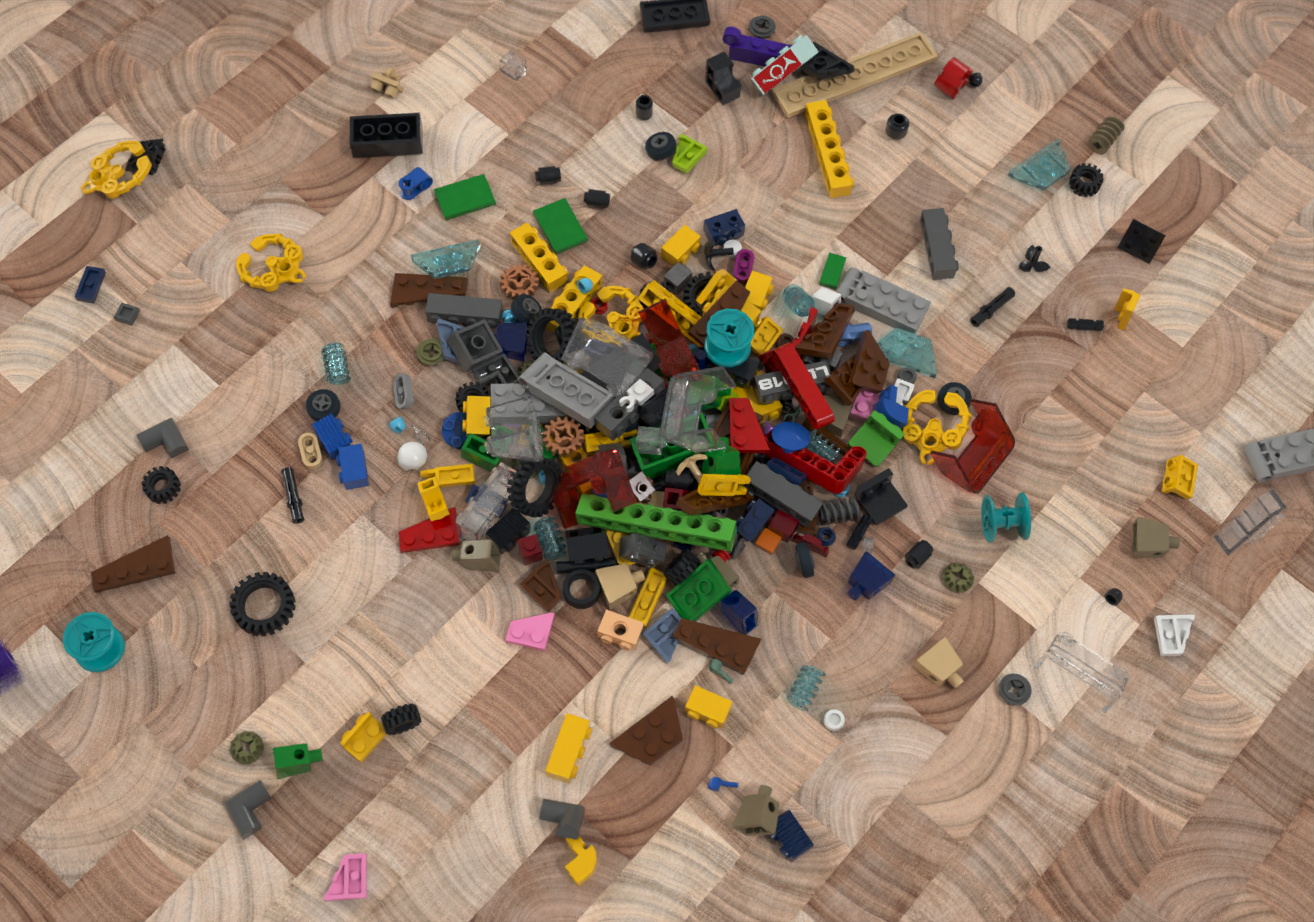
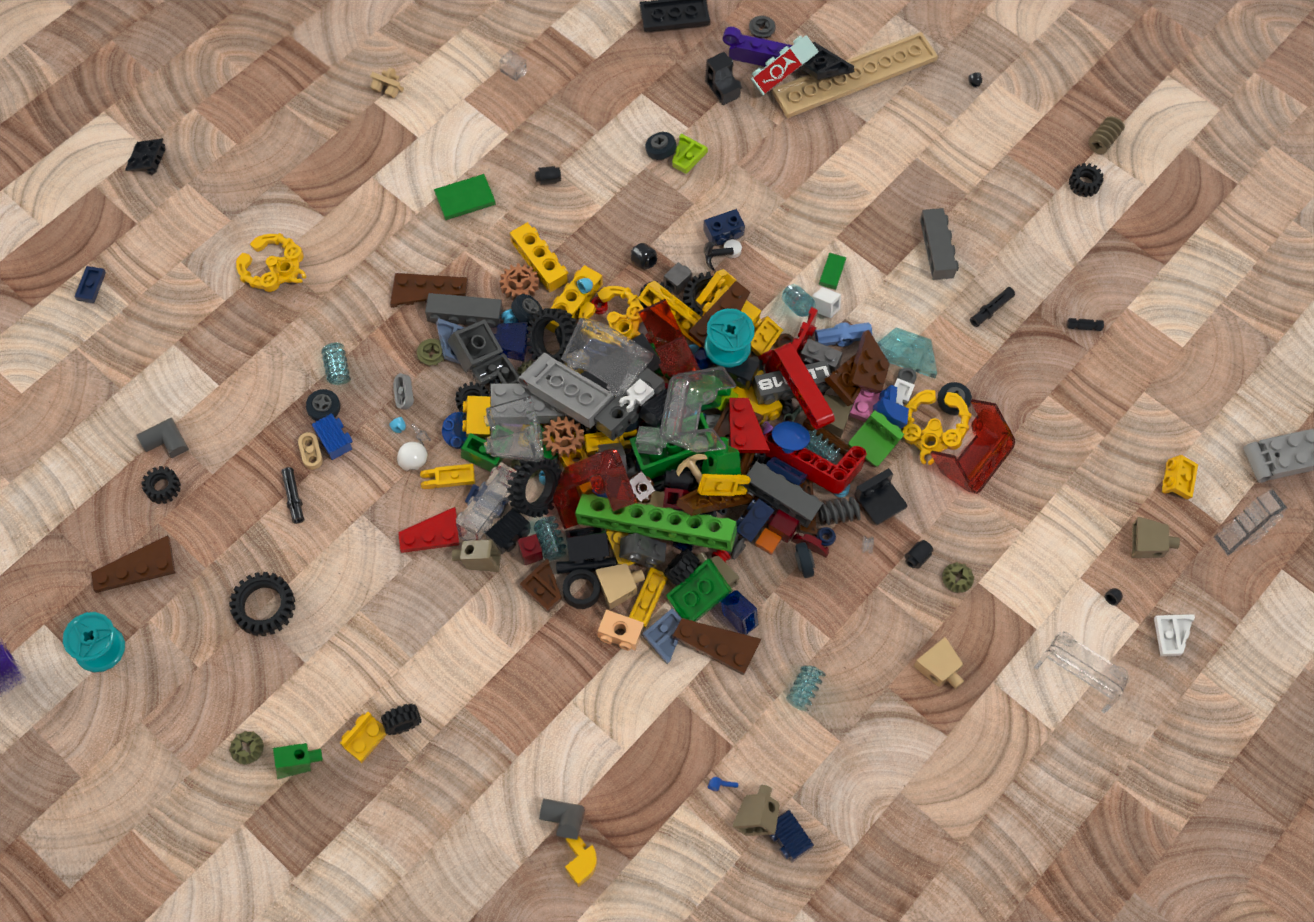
yellow piece [81,140,152,199] -> none
dark grey tile [114,303,140,326] -> none
dark grey brick [223,780,271,840] -> none
bright pink wing [324,853,367,901] -> none
blue brick [336,444,369,490] -> none
black brick [350,112,423,158] -> none
blue piece [399,167,433,200] -> none
clear light blue wing [411,239,480,279] -> none
yellow brick [417,476,450,522] -> none
bright pink wing [506,613,555,651] -> none
green tile [533,198,588,255] -> none
yellow brick [545,713,593,784] -> none
black brick [584,189,610,209] -> none
reddish brown wing [610,696,683,766] -> none
black brick [636,95,653,120] -> none
yellow brick [661,224,701,266] -> none
yellow brick [685,685,733,729] -> none
sand green hand [709,659,733,684] -> none
magenta plate [733,249,754,284] -> none
yellow brick [745,271,774,311] -> none
reddish brown wing [795,303,855,359] -> none
yellow brick [805,100,854,198] -> none
white tile [824,709,845,731] -> none
light grey hinge [836,267,931,337] -> none
black axle [847,515,872,550] -> none
clear blue torso [847,551,895,601] -> none
black head [885,113,910,140] -> none
red brick [934,57,974,99] -> none
teal piece [981,492,1031,543] -> none
dark grey gear [998,673,1032,706] -> none
clear light blue wing [1008,138,1071,191] -> none
black plant [1019,245,1050,272] -> none
yellow bracket [1114,288,1141,331] -> none
black hinge [1117,219,1166,264] -> none

